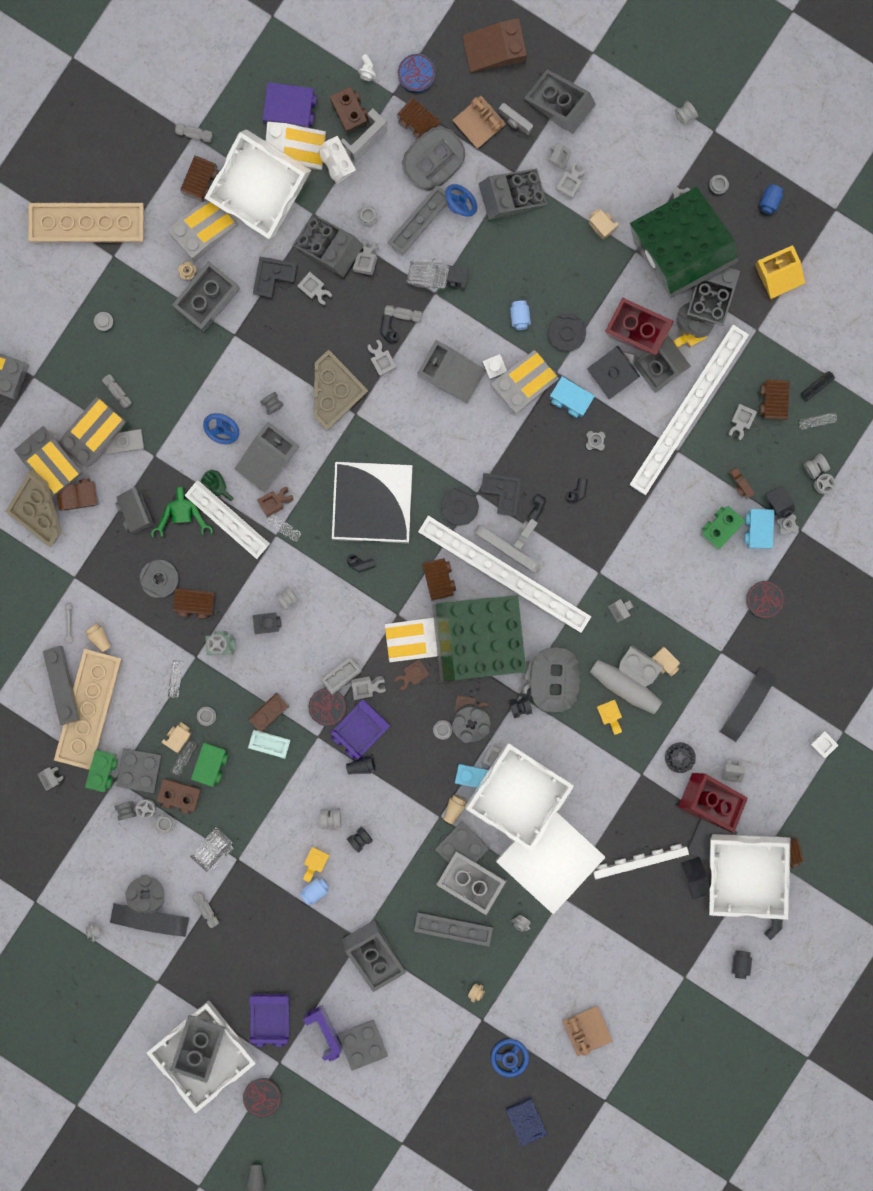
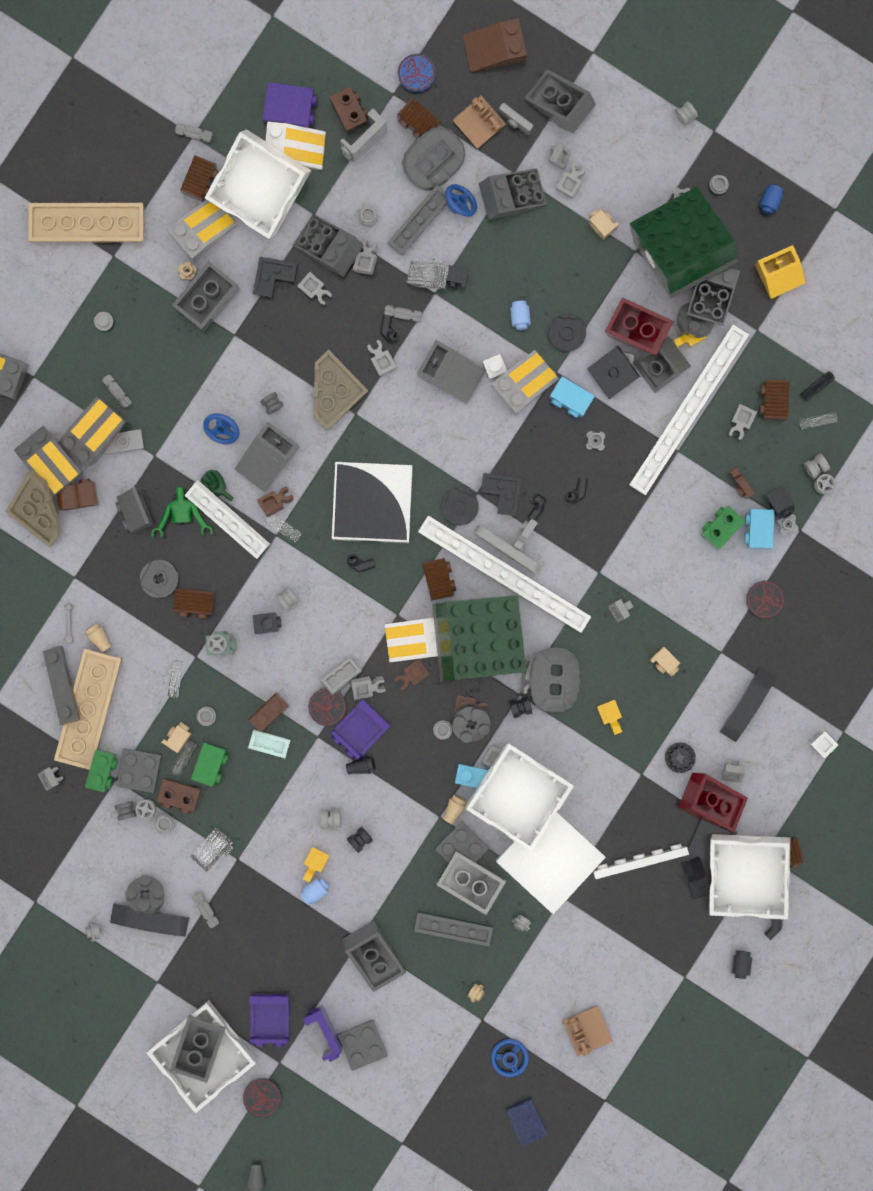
white plate [319,136,356,184] -> none
white plate [358,54,376,81] -> none
light grey plate [590,645,663,714] -> none

